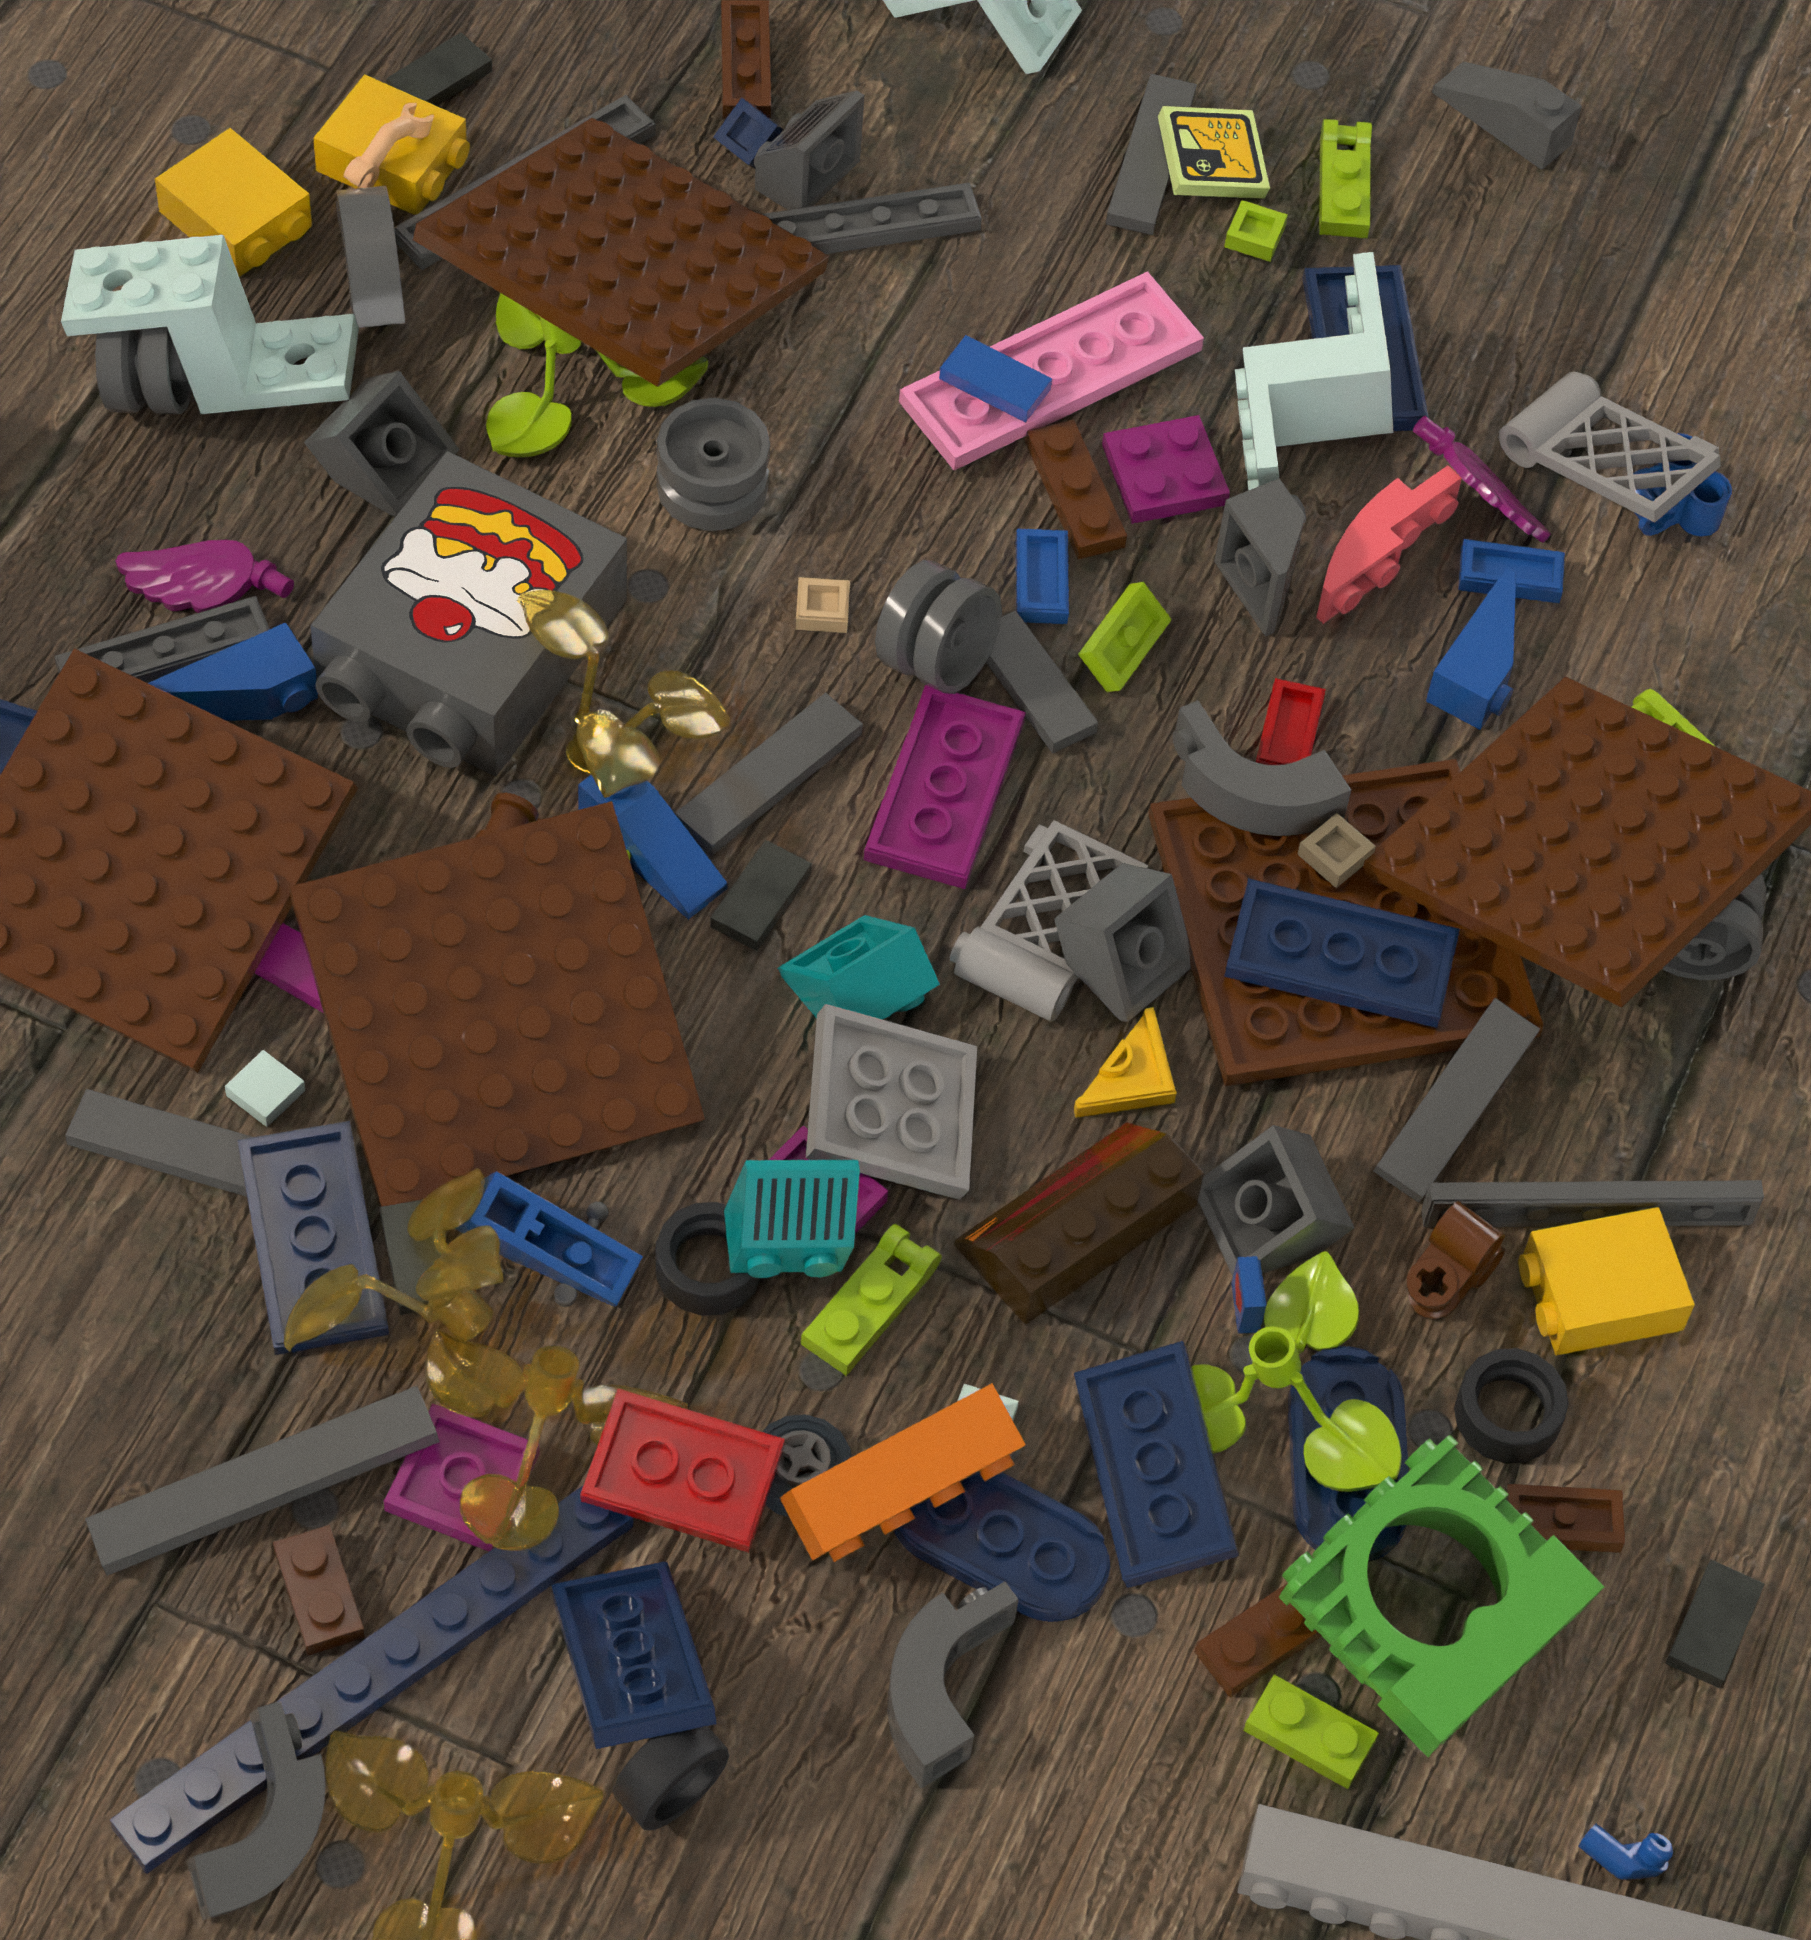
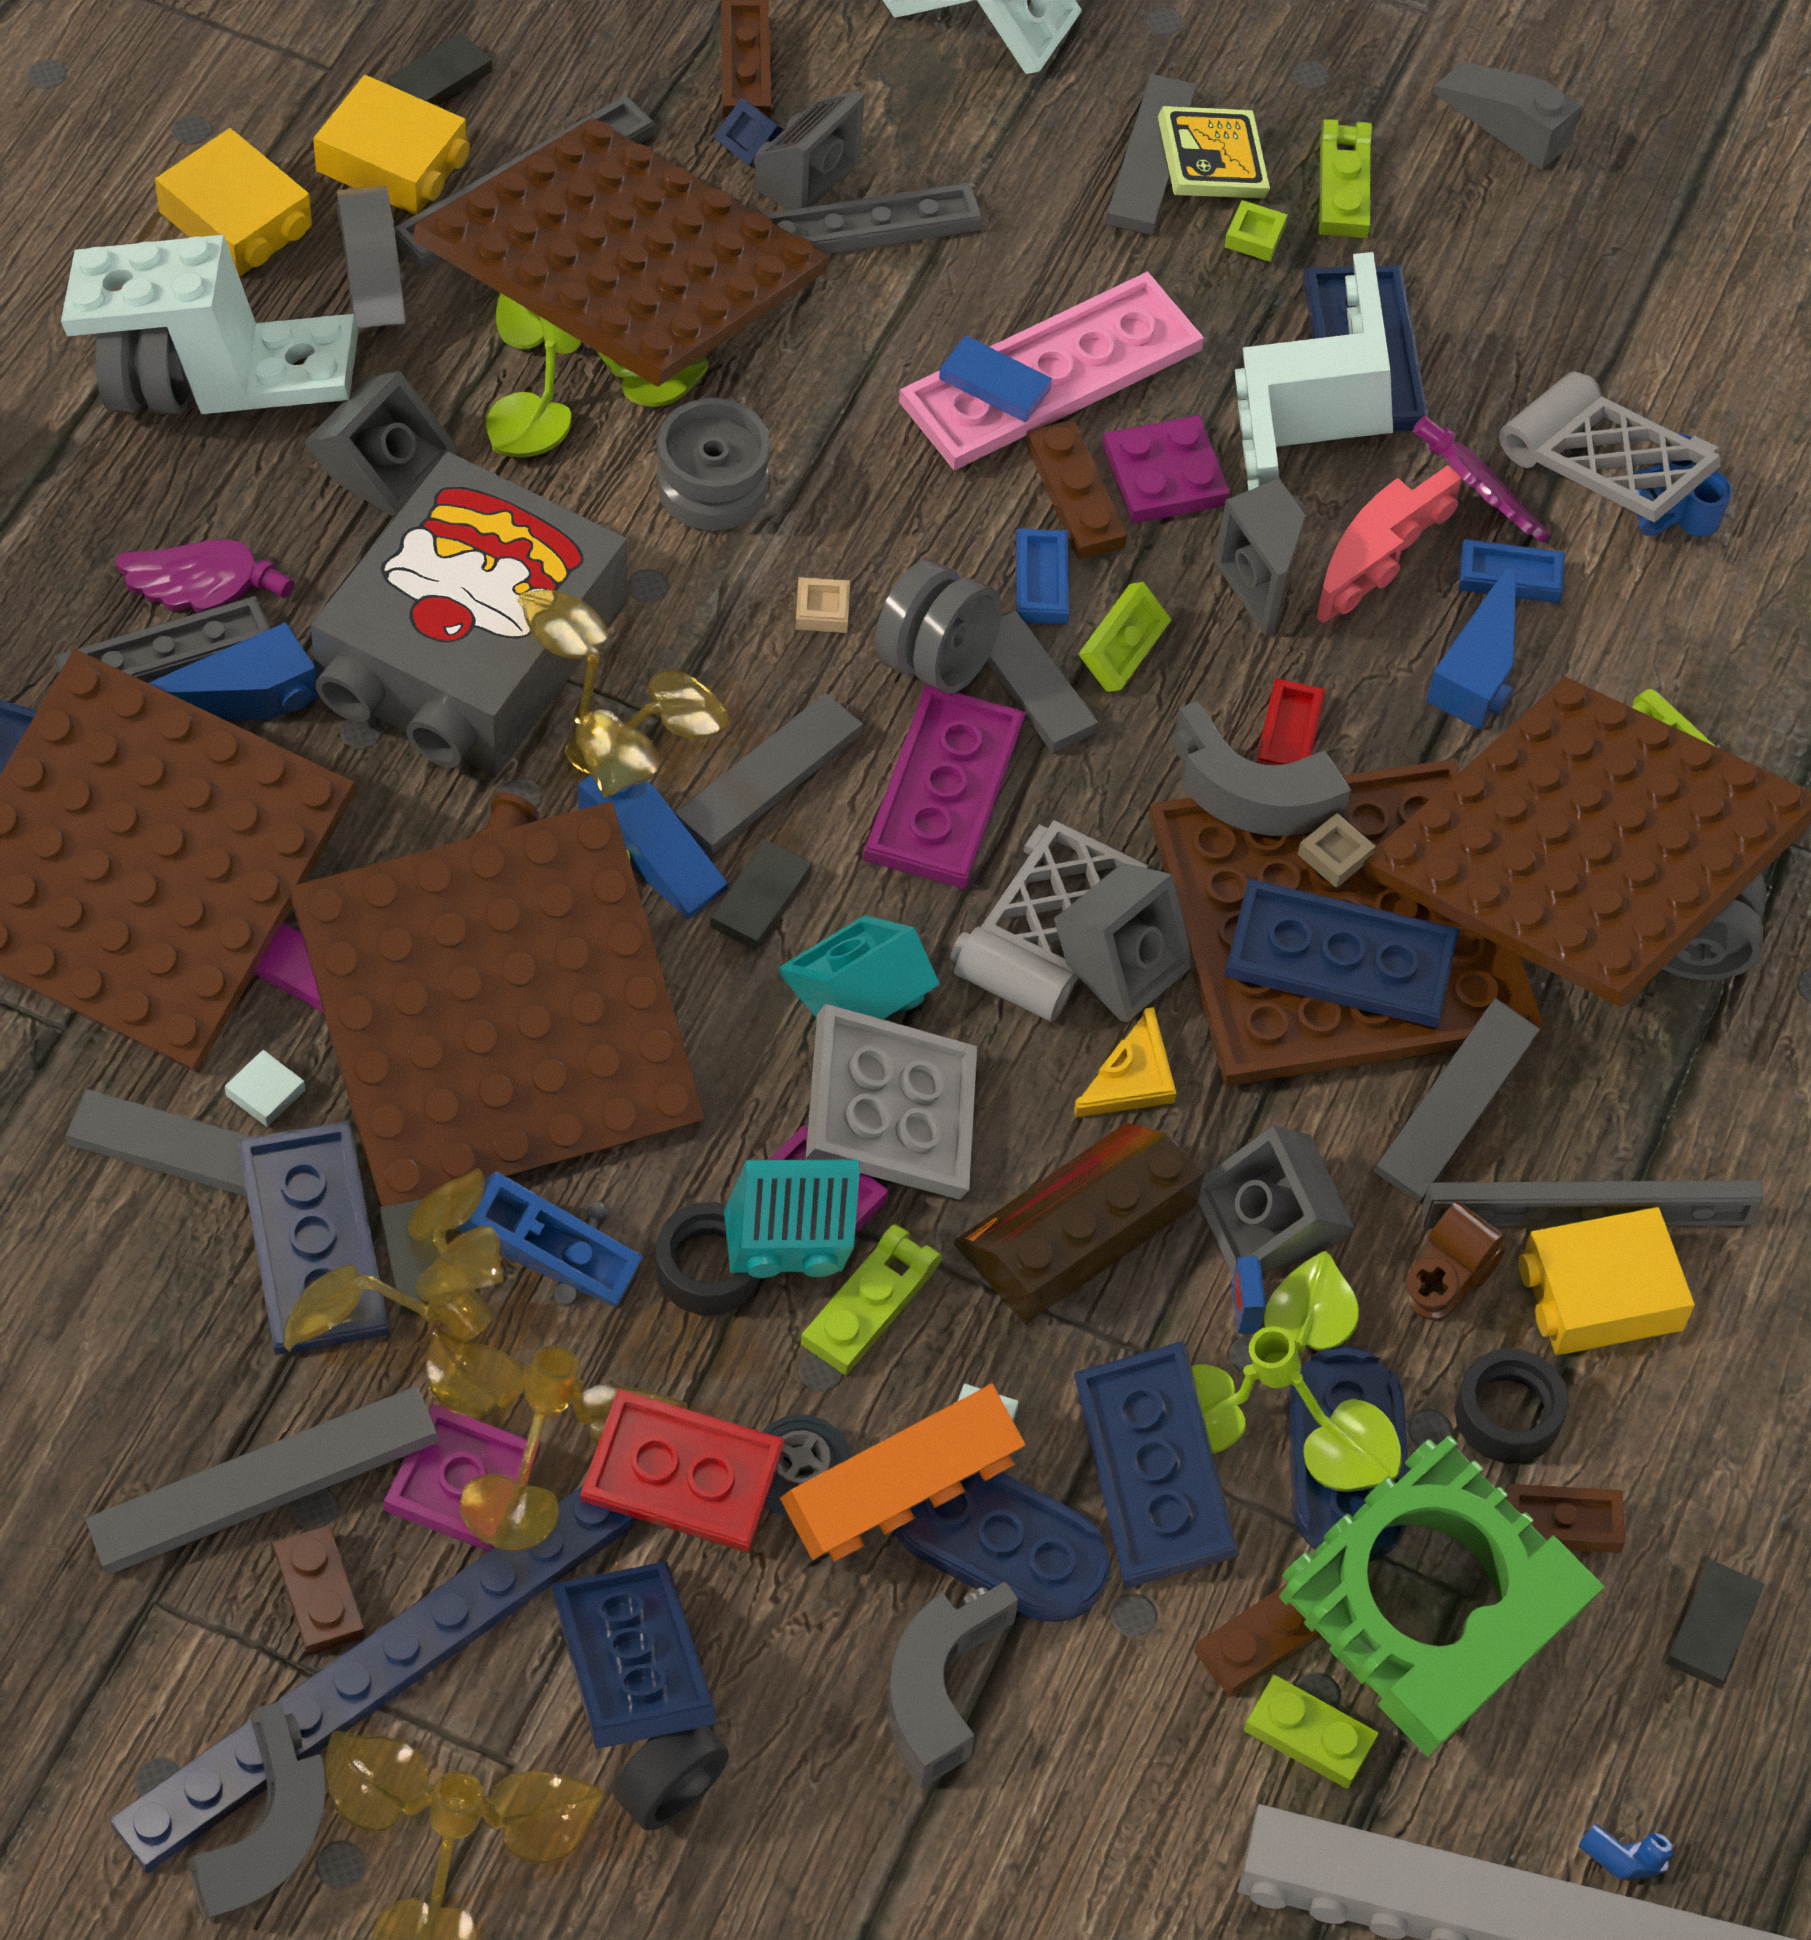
light nougat arm [343,103,434,188] -> none

